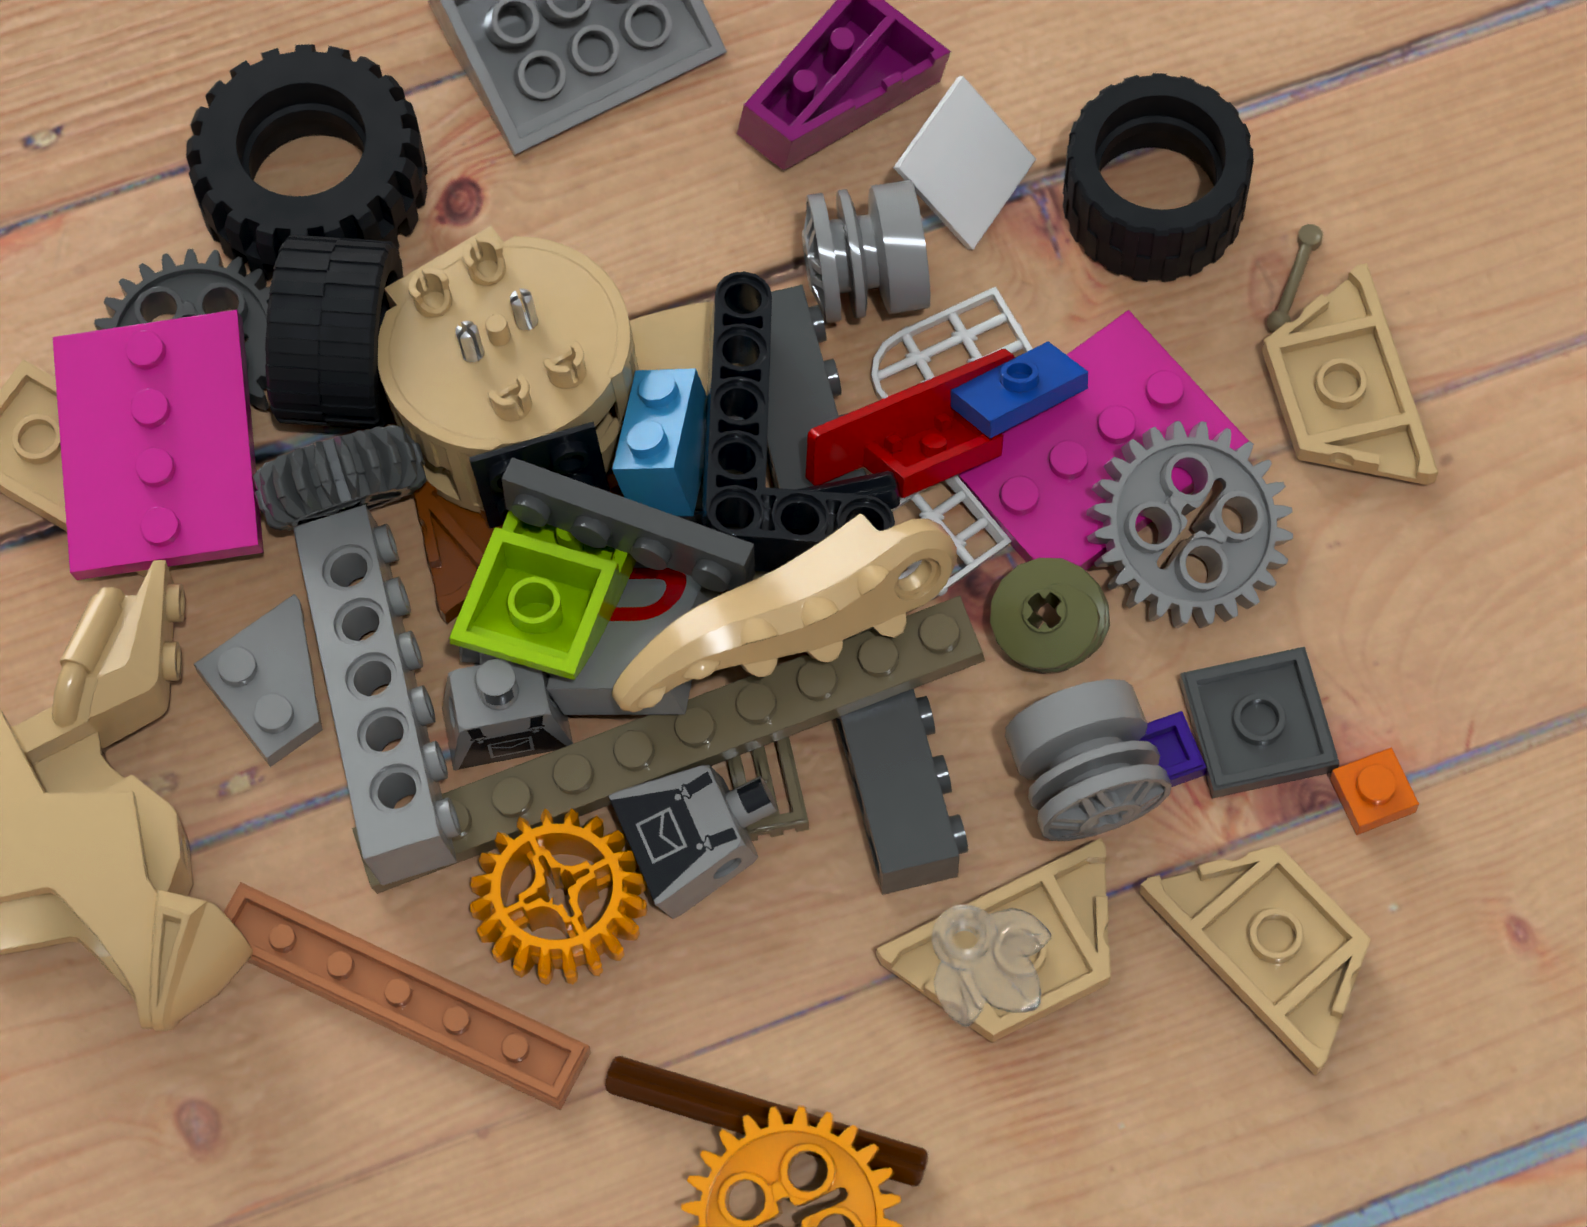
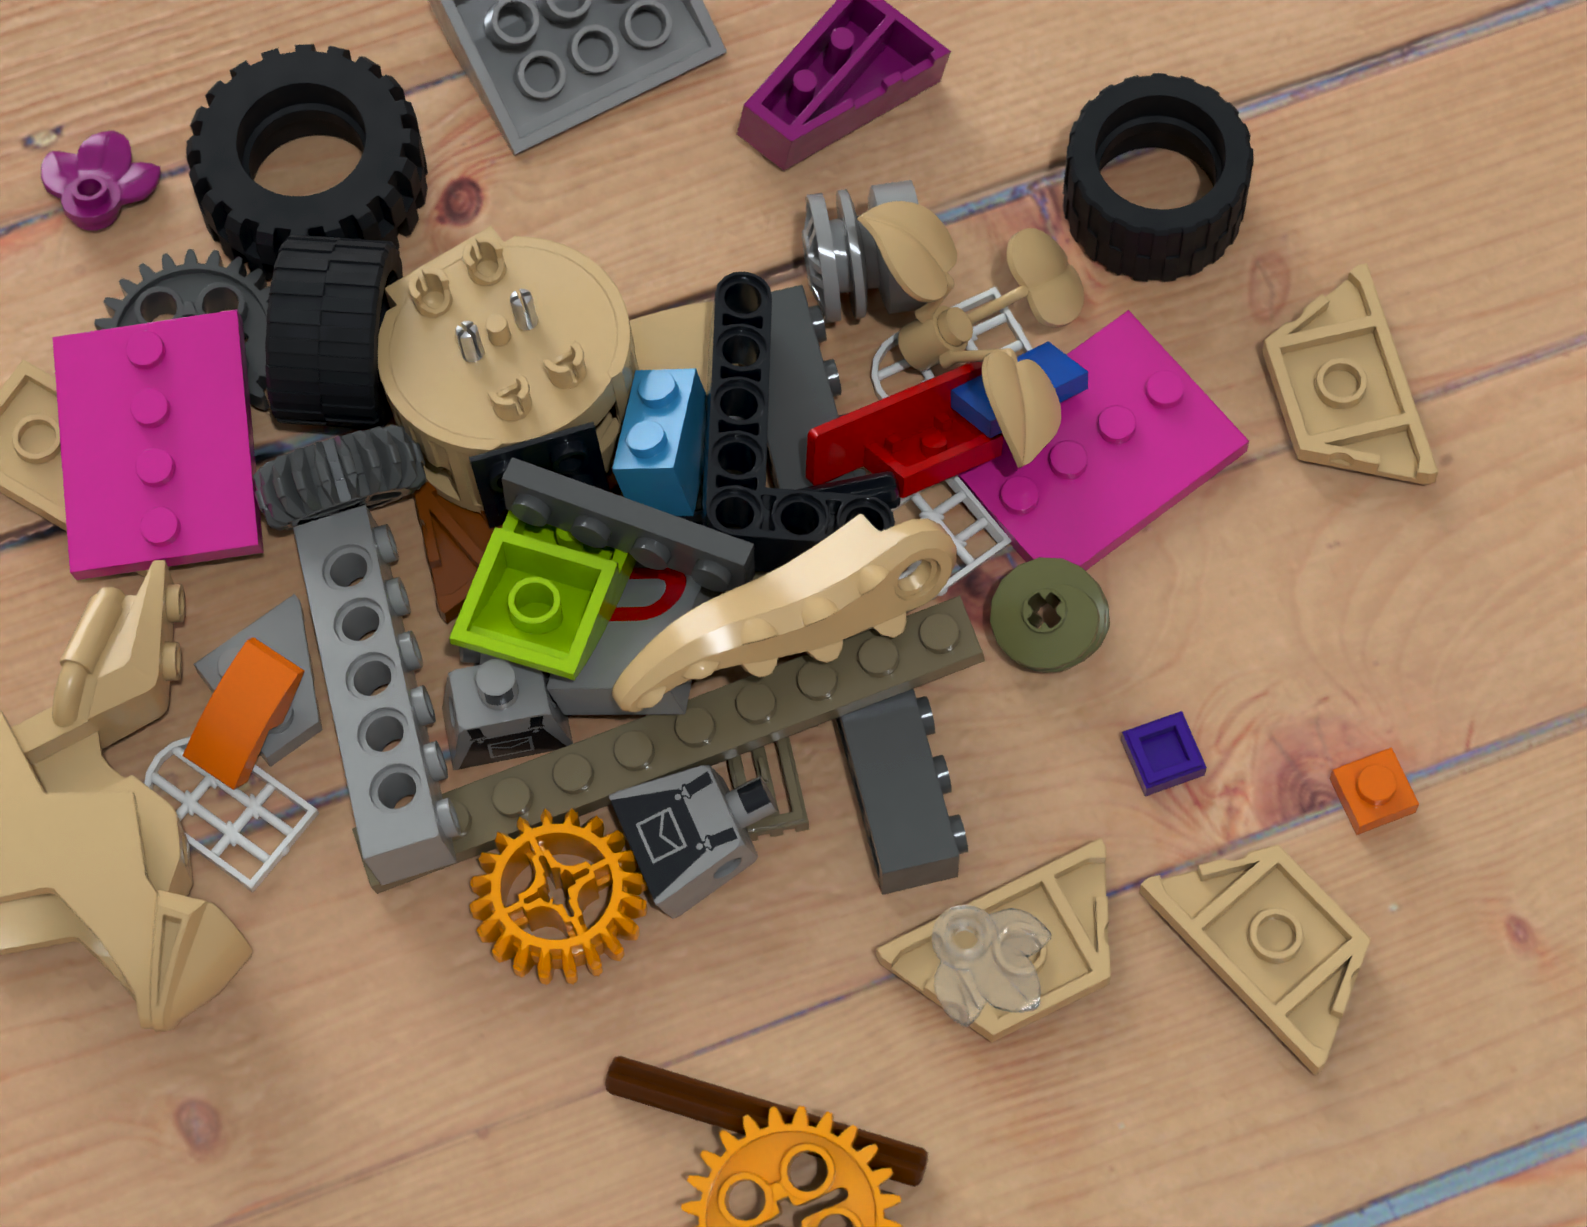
nougat tile [223,882,591,1110] -> none
white piece [893,76,1036,250] -> none
light grey wheel [1005,679,1172,841] -> none
light grey gear [1086,421,1293,628] -> none
dark grey tile [1179,647,1340,799] -> none
dark tan hinge [1267,224,1323,332] -> none
none -> magenta plate [41,130,161,231]
none -> white window [144,736,319,892]
none -> orange slope [183,637,305,790]
none -> tan plant [857,201,1084,468]

